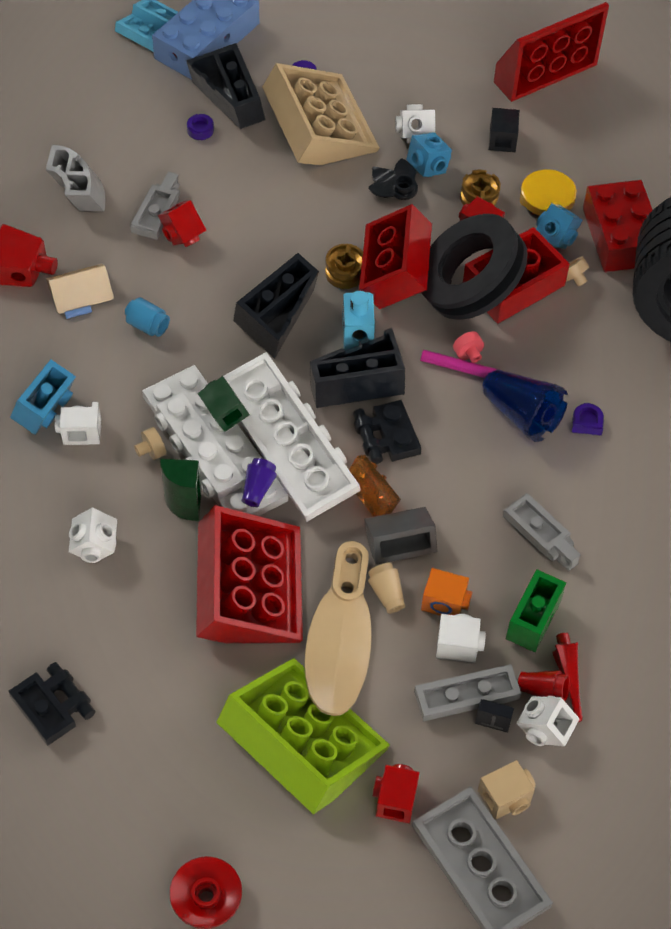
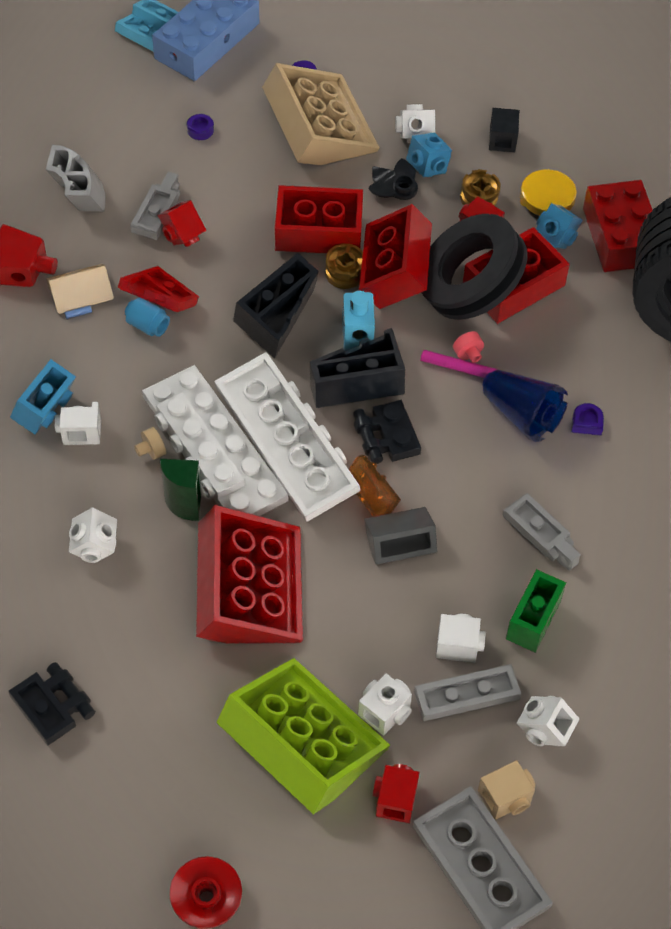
black wedge [186,43,266,129] -> none
dark green brick [197,376,250,432] -> none
dark purple cone [241,458,277,507] -> none
tan plant [304,541,371,716] -> none
tan cone [368,563,405,614] -> none
orange brick [421,568,473,616] -> none
black tile [475,699,514,733] -> none
red slope [494,2,609,102] -> none
red cone [518,670,570,701] -> none
red piece [552,633,583,722] -> none
tan tile [566,256,589,286] -> none
none -> red wing [118,266,199,312]
none -> red brick [275,185,363,253]
none -> white brick [358,673,412,736]

